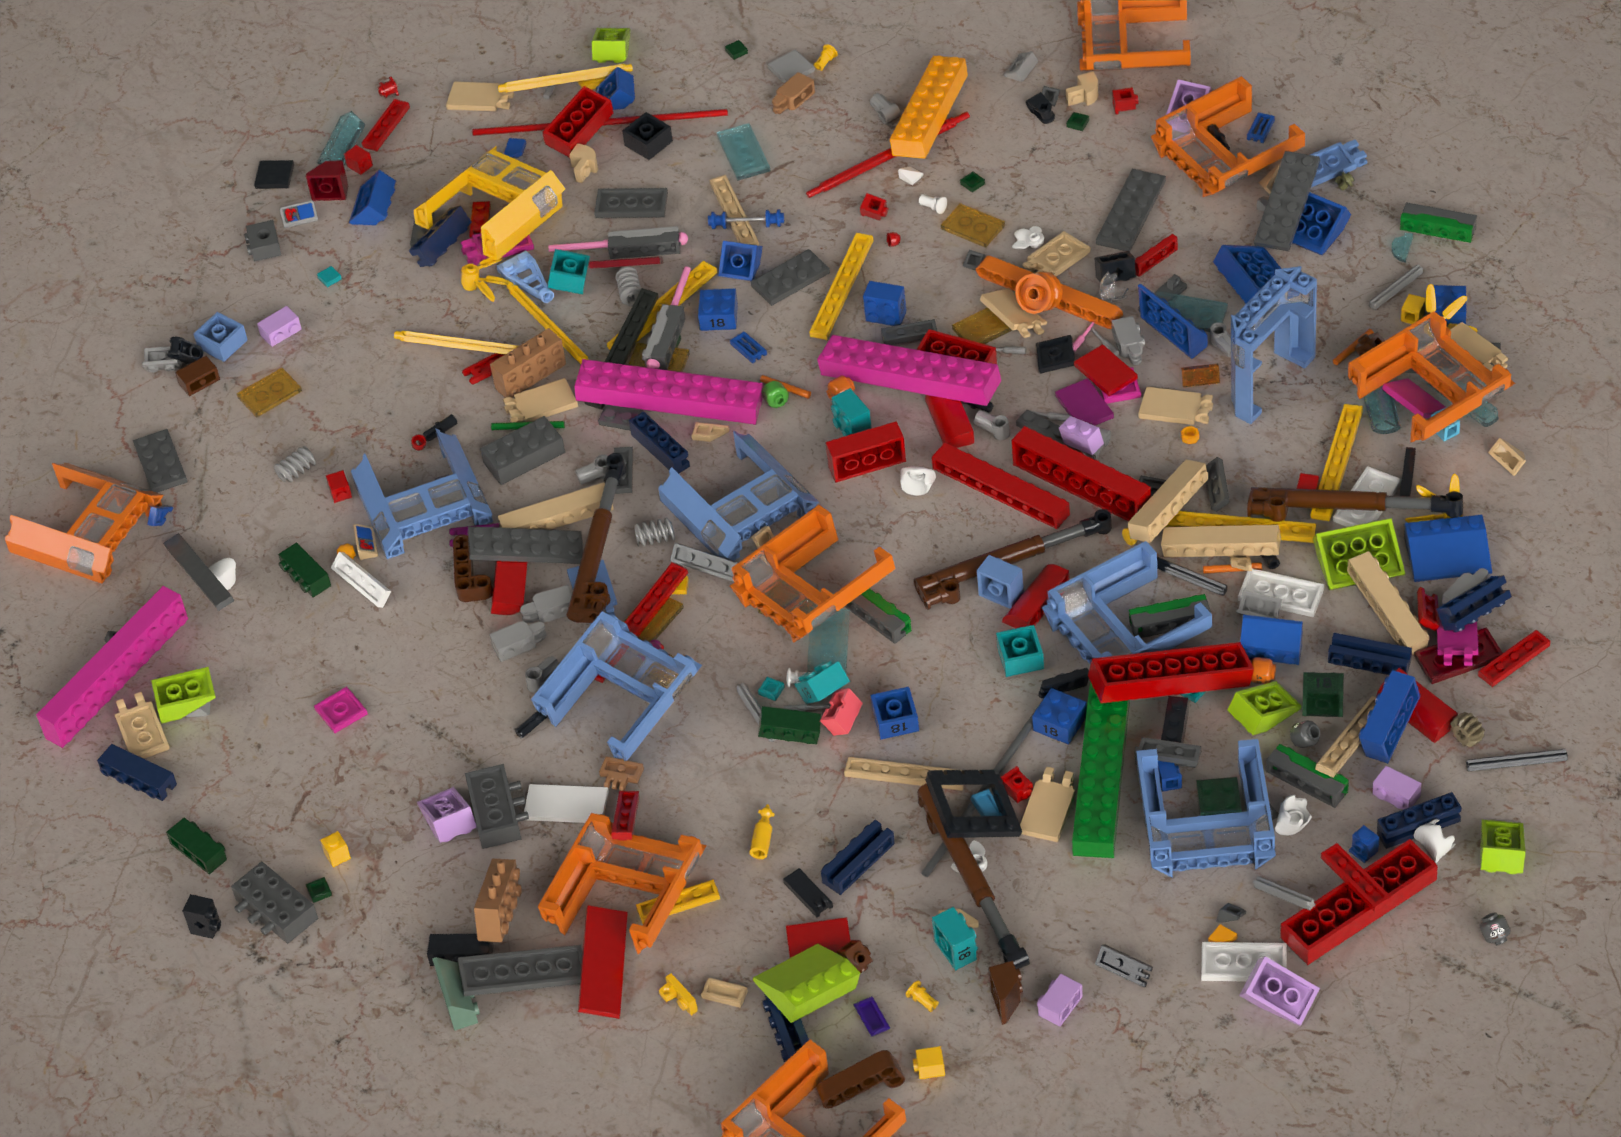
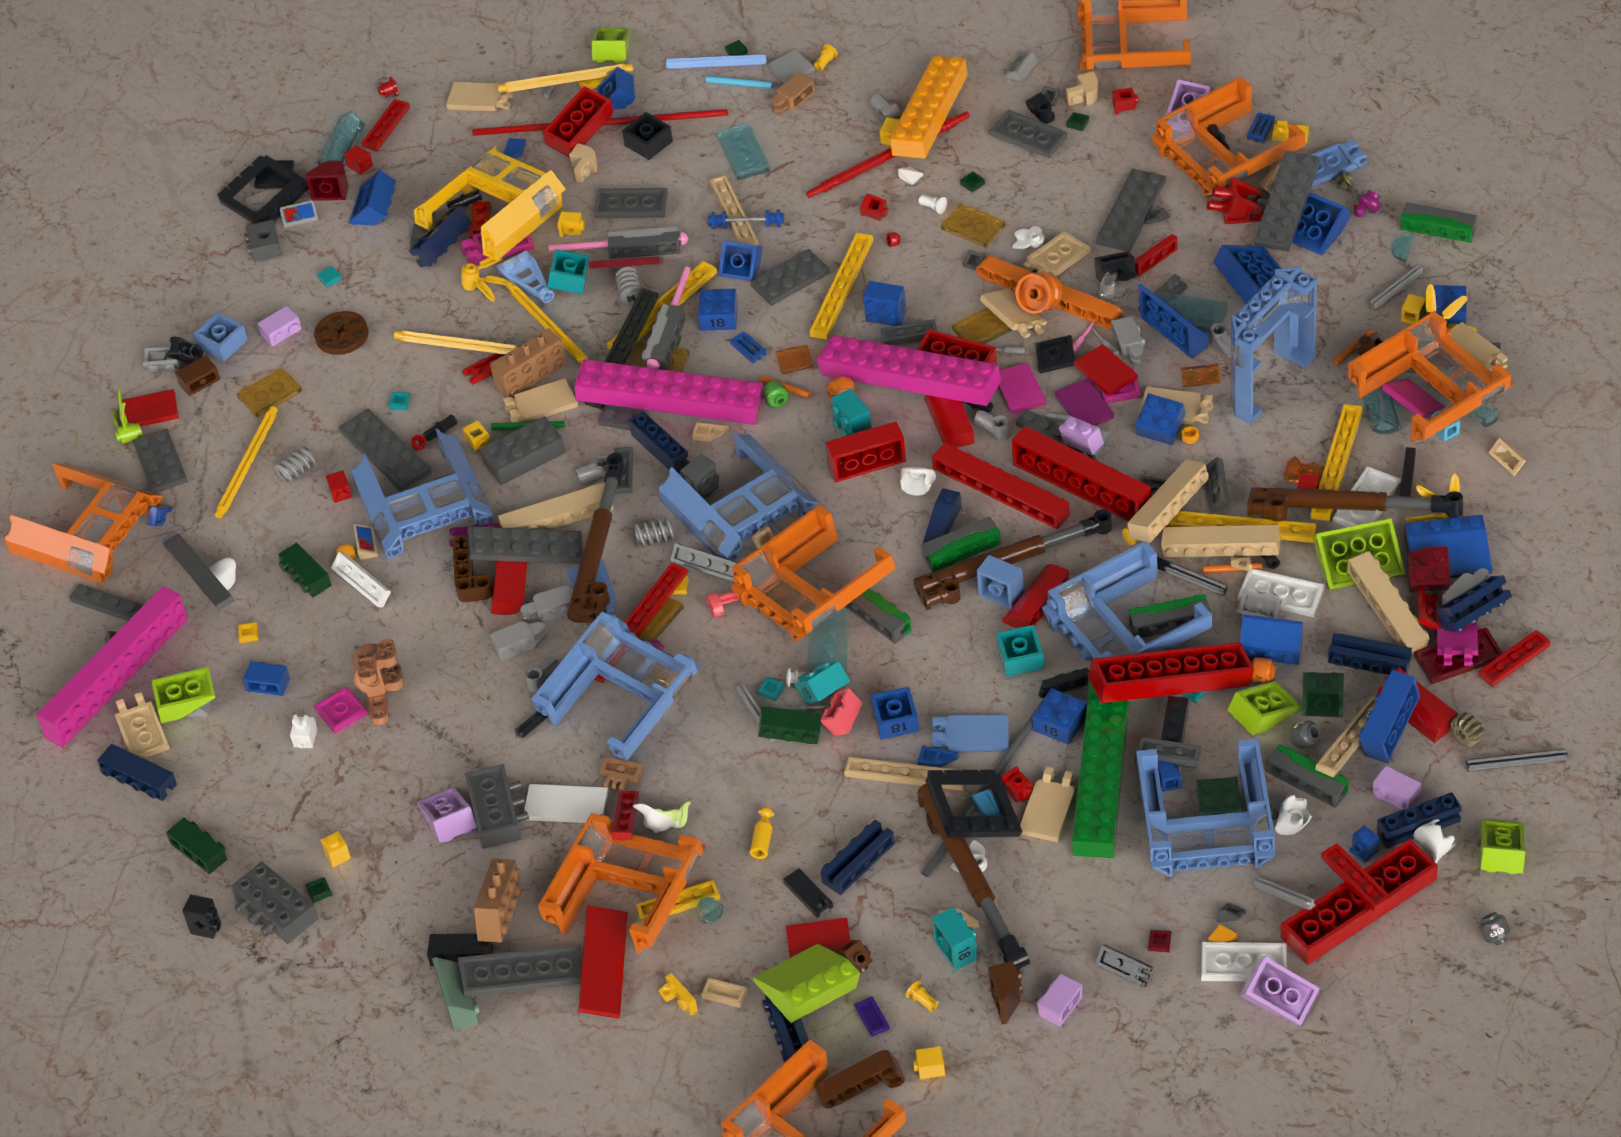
none -> dark grey plate [69,584,143,621]
none -> lime plant [112,389,142,445]
none -> red tile [122,389,179,427]
none -> yellow piece [215,406,278,519]
none -> black hinge [217,155,309,224]
none -> yellow tile [238,622,259,643]
none -> blue brick [243,661,290,696]
none -> white brick [290,714,318,748]
none -> reddish brown wedge [314,311,368,355]
none -> dark grey plate [339,409,431,491]
none -> nougat piece [352,639,404,725]
none -> teal tile [388,392,411,410]
none -> black pin [446,189,482,208]
none -> yellow brick [462,420,490,451]
none -> yellow brick [558,212,586,237]
none -> white hair [633,801,691,833]
none -> light blue axle [666,54,767,69]
none -> dark grey brick [680,453,719,499]
none -> clear light blue cone [697,897,724,924]
none -> medium azure bar [706,76,773,89]
none -> coral piece [706,591,739,618]
none -> clear orange piece [775,345,814,374]
none -> yellow brick [880,117,899,146]
none -> blue tile [917,746,959,767]
none -> green piece [921,516,1001,572]
none -> dark blue slope [923,488,962,544]
none -> medium blue tile [932,715,1008,752]
none -> dark grey plate [990,109,1067,158]
none -> dark pink tile [998,362,1046,414]
none -> blue brick [1135,393,1186,445]
none -> dark grey slope [1144,208,1170,225]
none -> dark red tile [1149,930,1171,953]
none -> red piece [1206,177,1264,224]
none -> yellow hinge [1272,120,1309,143]
none -> clear orange tile [1284,456,1325,484]
none -> magenta animal [1353,190,1381,217]
none -> dark red slope [1407,546,1450,592]

